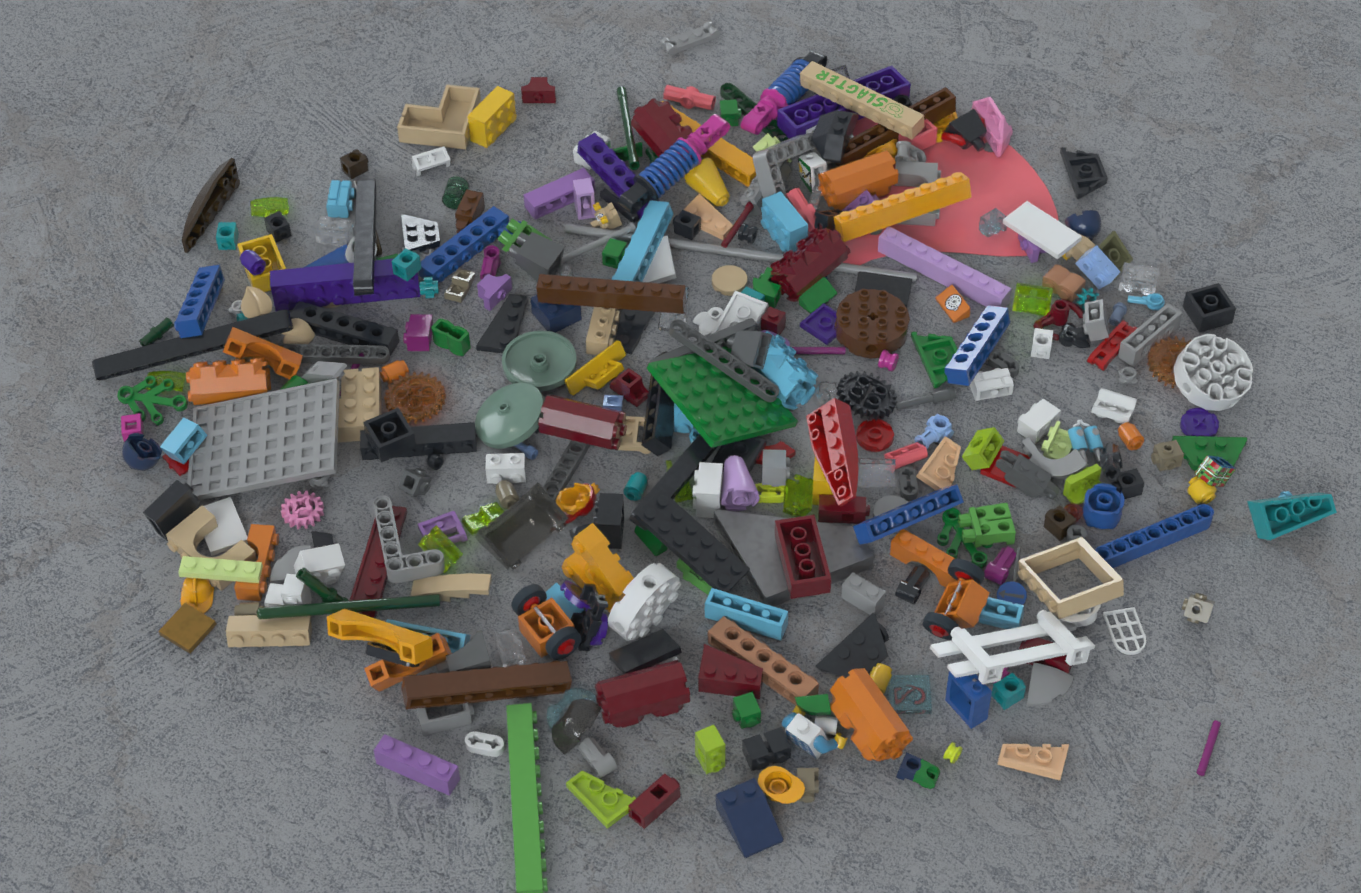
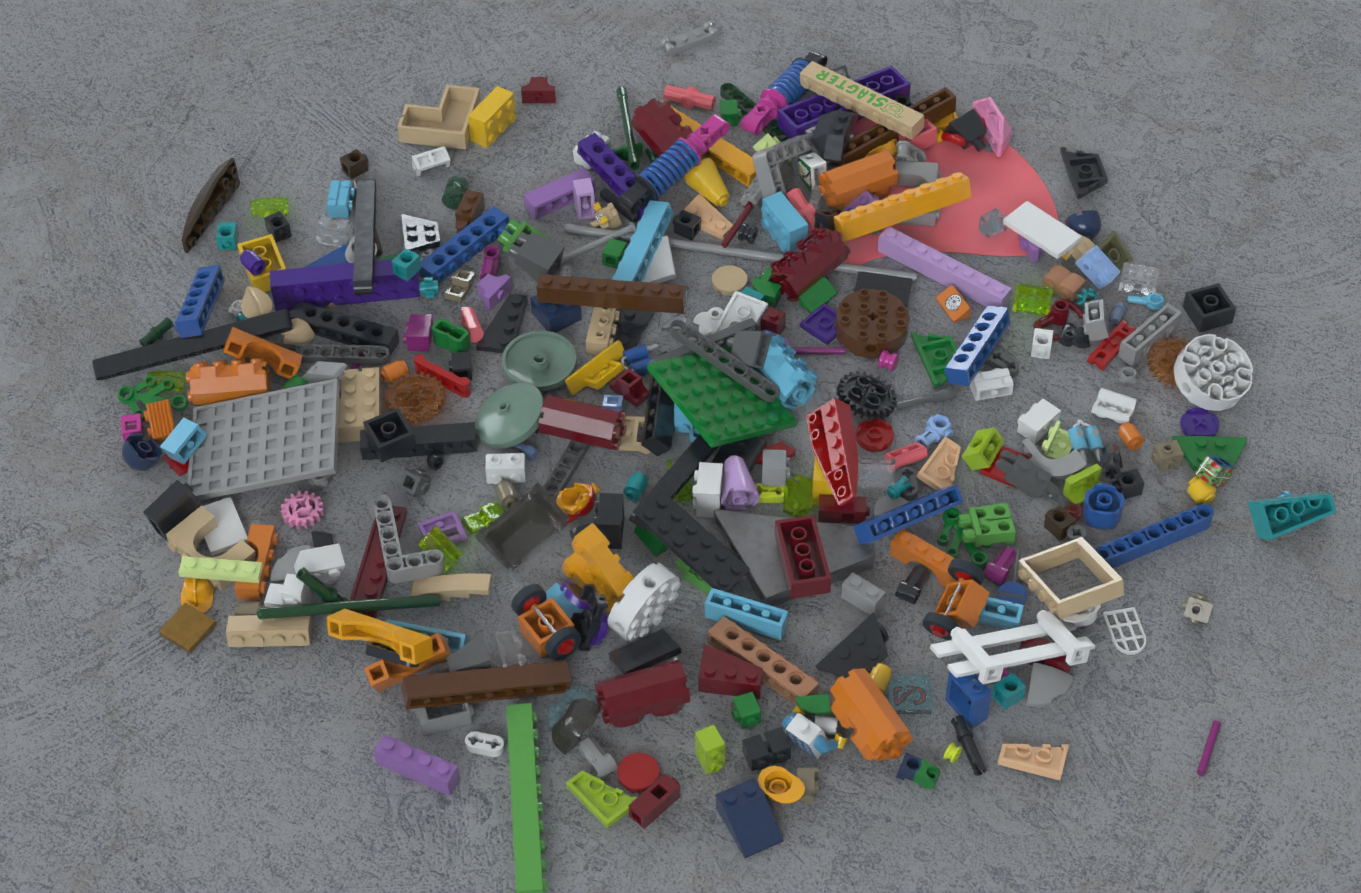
none -> orange brick [144,399,175,444]
none -> red plate [414,354,471,398]
none -> black brick [448,352,472,381]
none -> coral brick [461,307,484,343]
none -> red tile [617,752,660,793]
none -> blue piece [621,343,659,375]
none -> teal pin [886,476,911,499]
none -> black pin [951,715,987,776]

